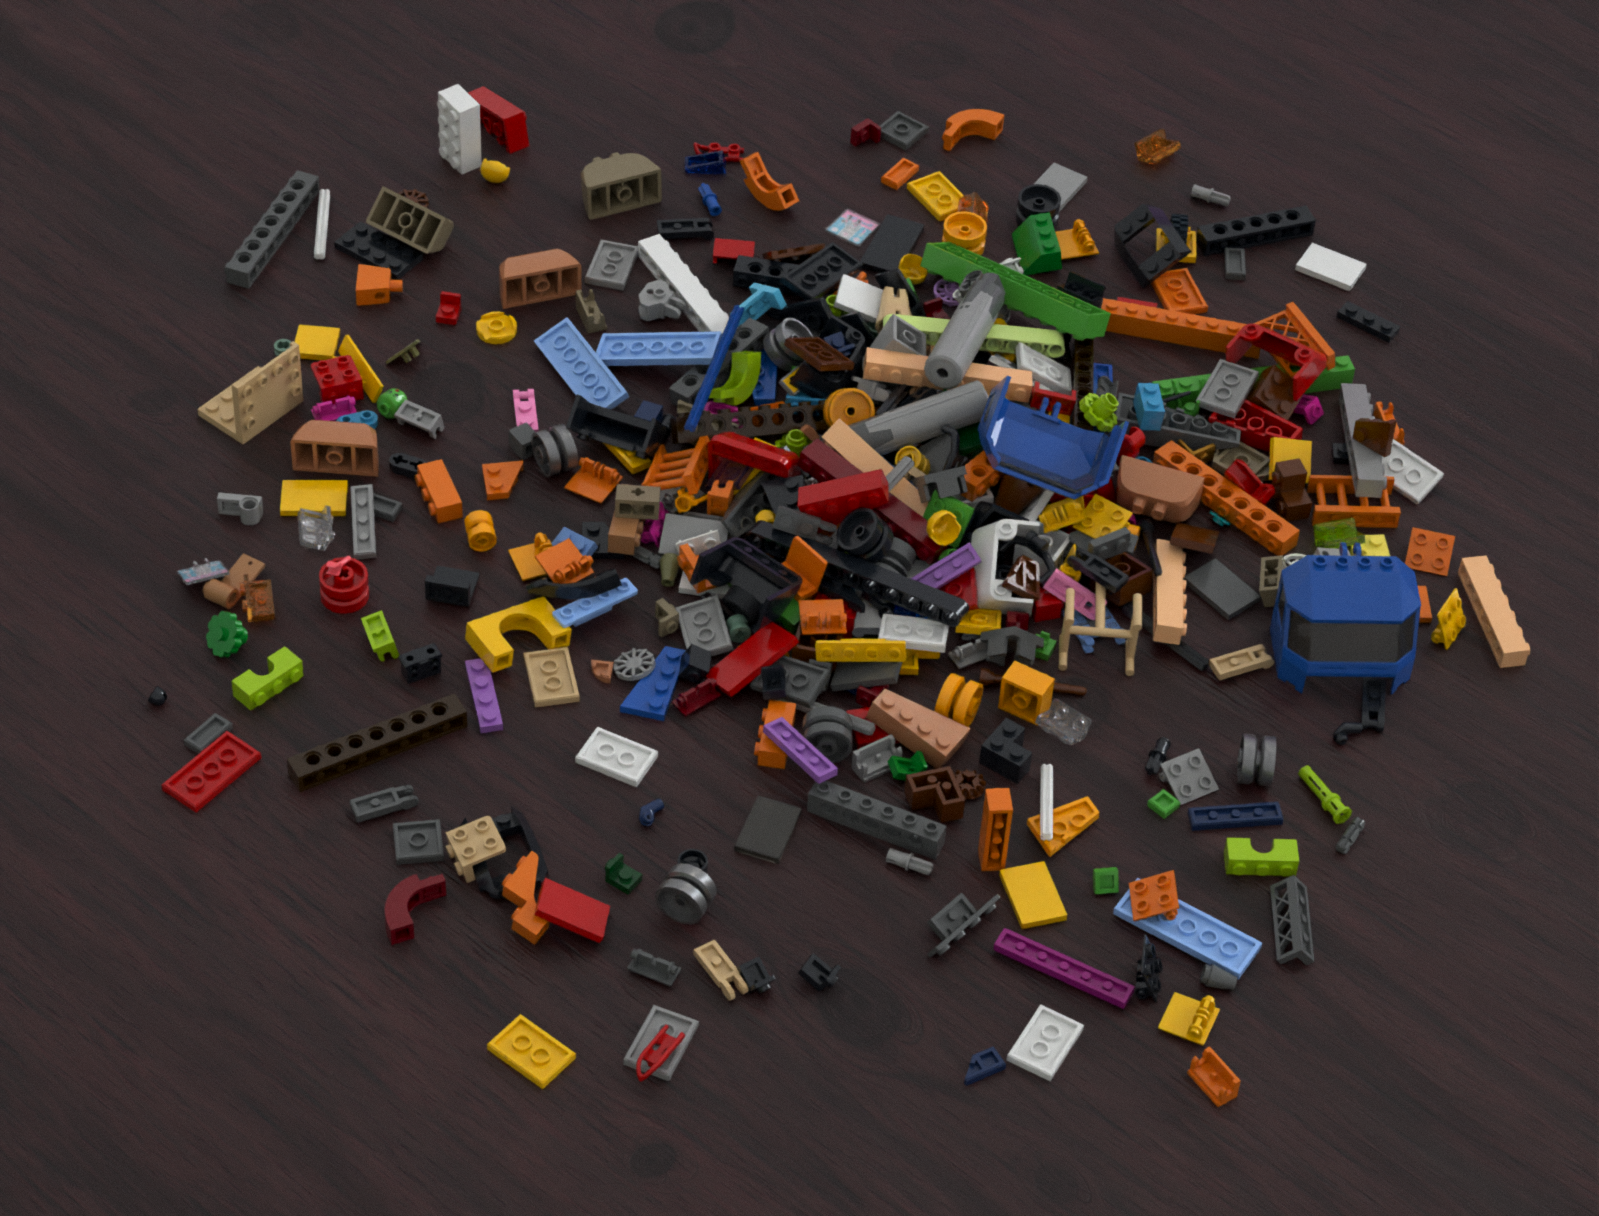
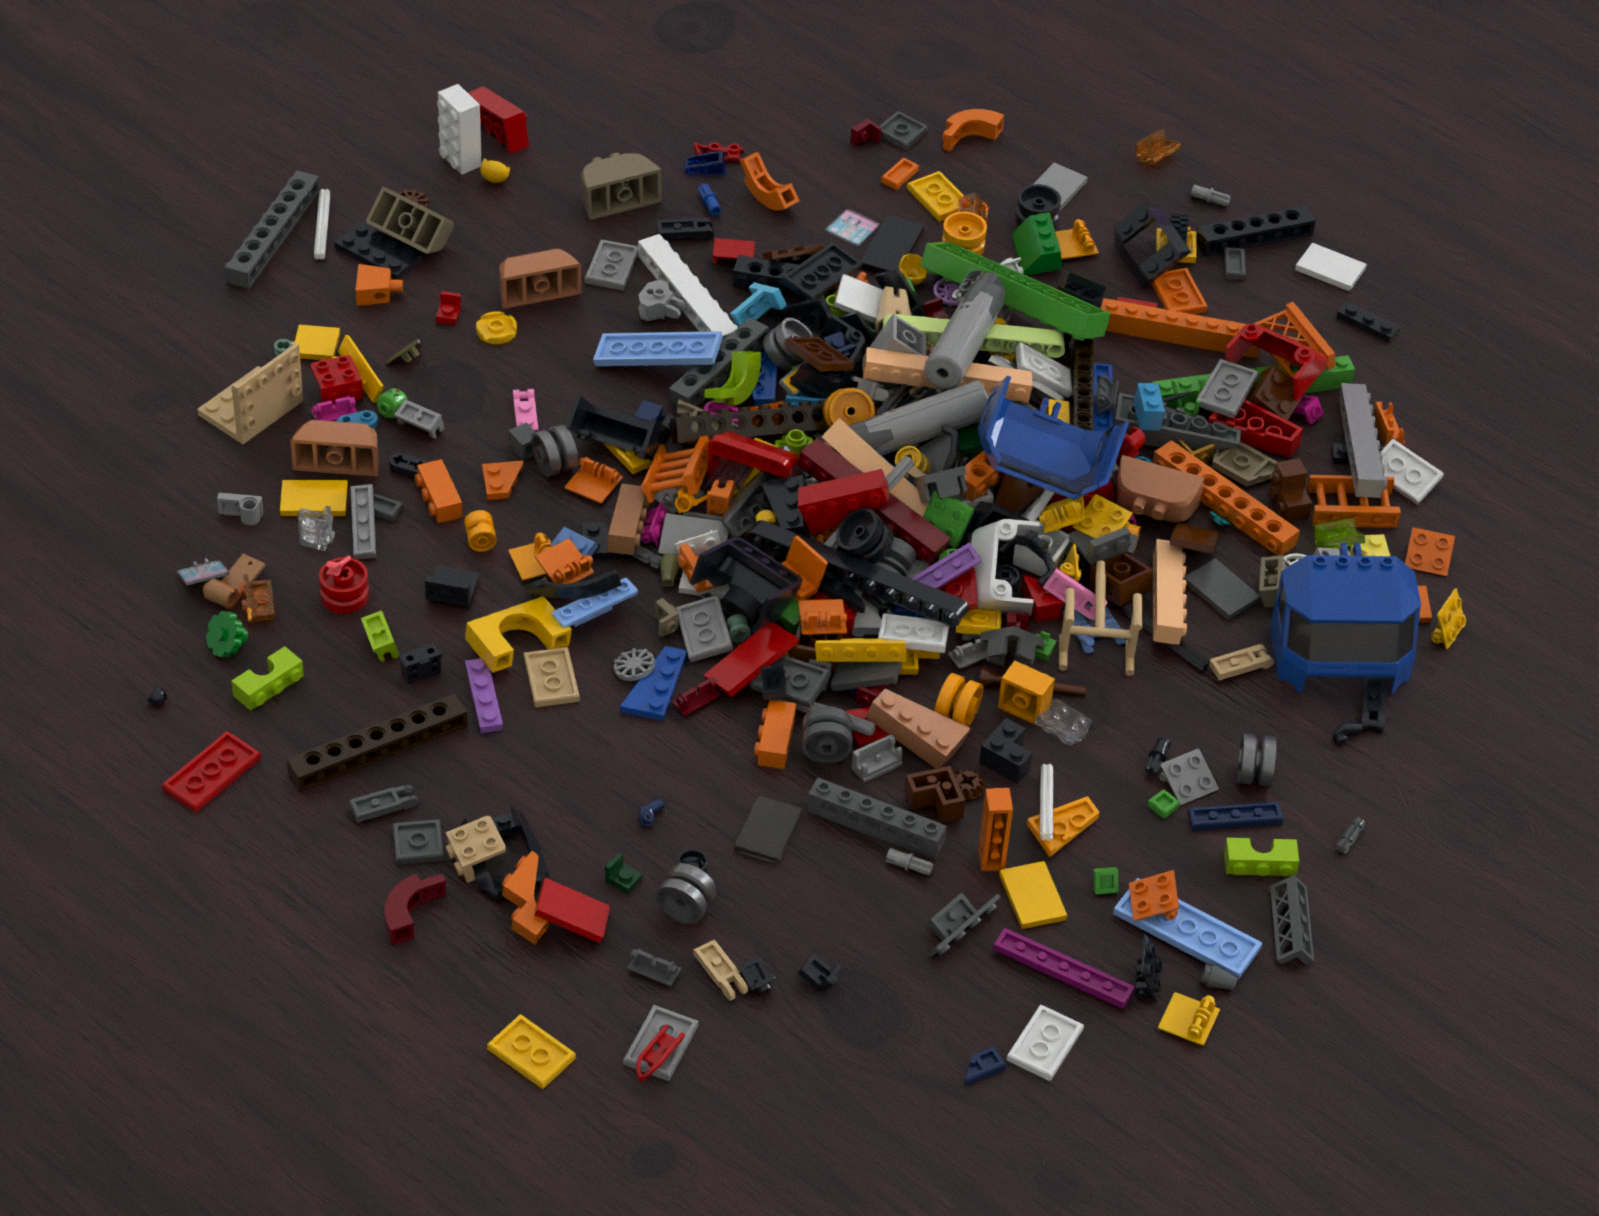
dark grey tile [184,713,233,754] -> none
light blue plate [534,317,630,410] -> none
white tile [575,727,658,787] -> none
dark tan hinge [576,289,607,333] -> none
nougat tile [591,659,614,684] -> none
dark tan brick [615,484,661,520] -> none
black brick [679,644,712,684] -> none
blue axle [684,305,744,432] -> none
medium lavender plate [763,717,838,784] -> none
dark grey hinge [772,505,837,545] -> none
nougat tile [800,424,820,442] -> none
green bracket [887,751,927,781] -> none
yellow hair [926,510,961,546] -> none
reddish brown wing [1002,555,1040,602] -> none
red hinge [1030,381,1076,416] -> none
black hinge [1067,548,1129,593] -> none
lime plant [1079,393,1119,432] -> none
black piece [1136,518,1162,576] -> none
orange hinge [1187,1047,1241,1107] -> none
red animal [1224,459,1275,505] -> none
yellow tile [1269,437,1312,484] -> none
lime pin [1298,765,1352,824] -> none
reddish brown wing [1352,418,1396,458] -> none
light nougat brick [1458,555,1530,668] -> none

